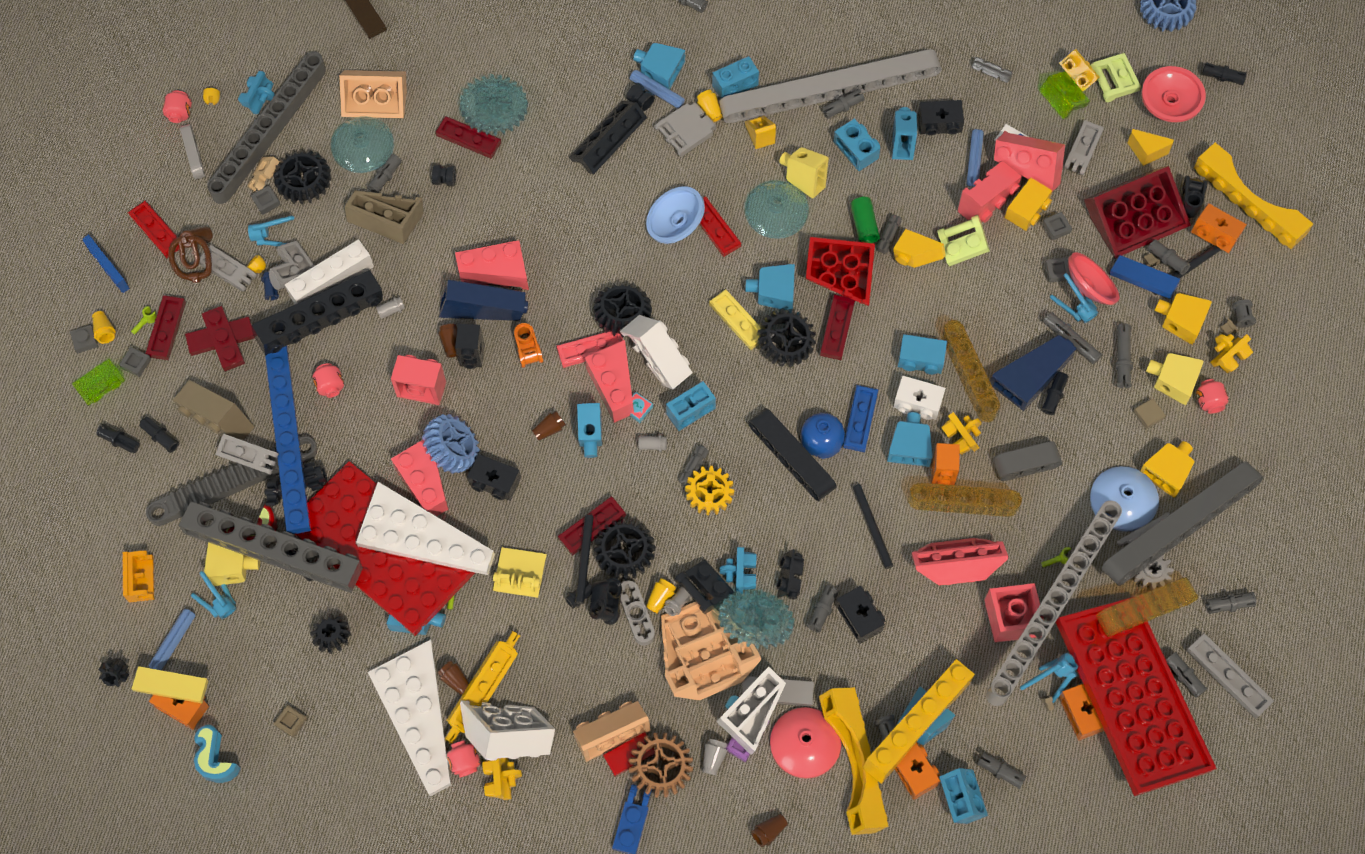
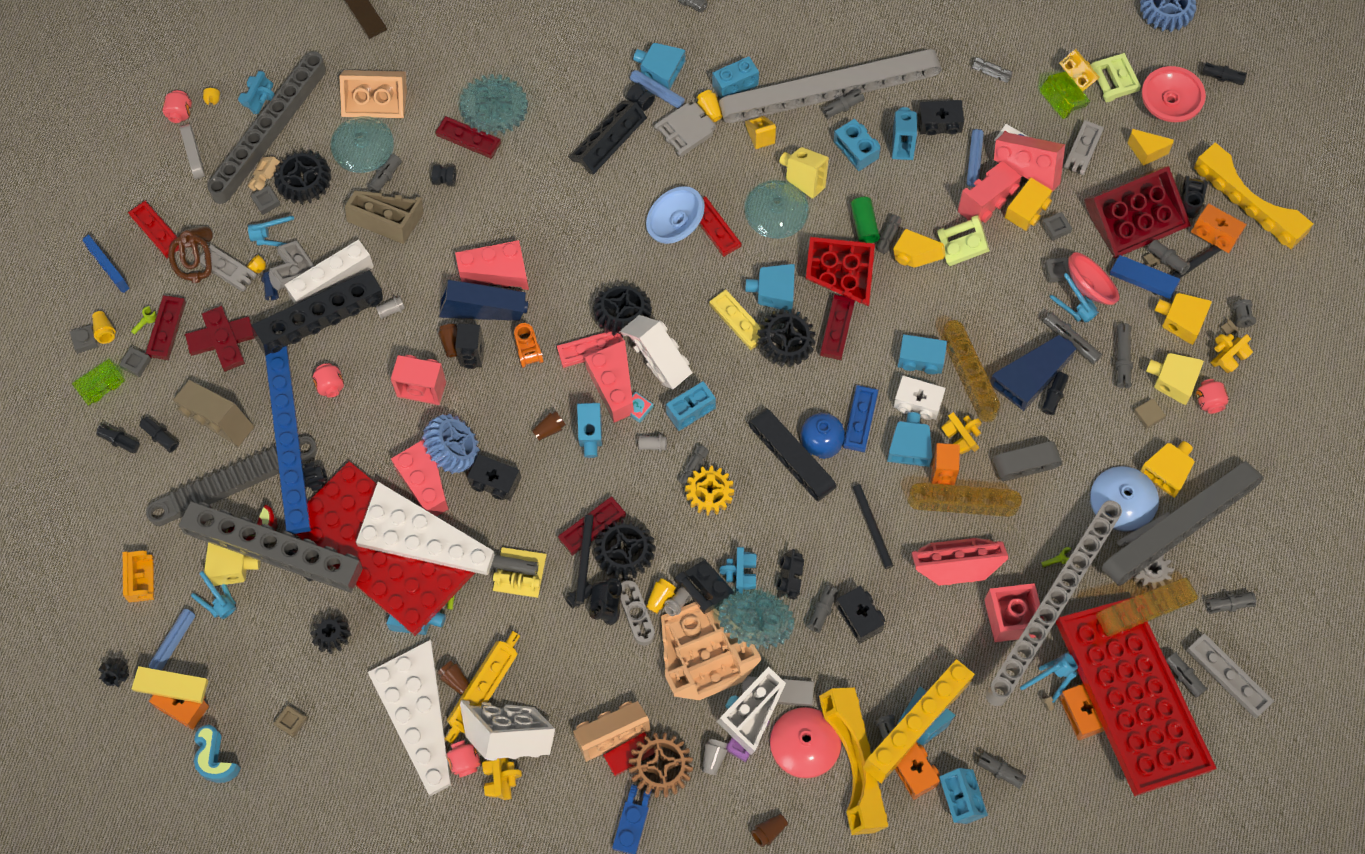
light grey hinge [215,434,279,475] -> none
black plate [264,476,282,506] -> none
none -> dark grey pin [490,552,539,576]

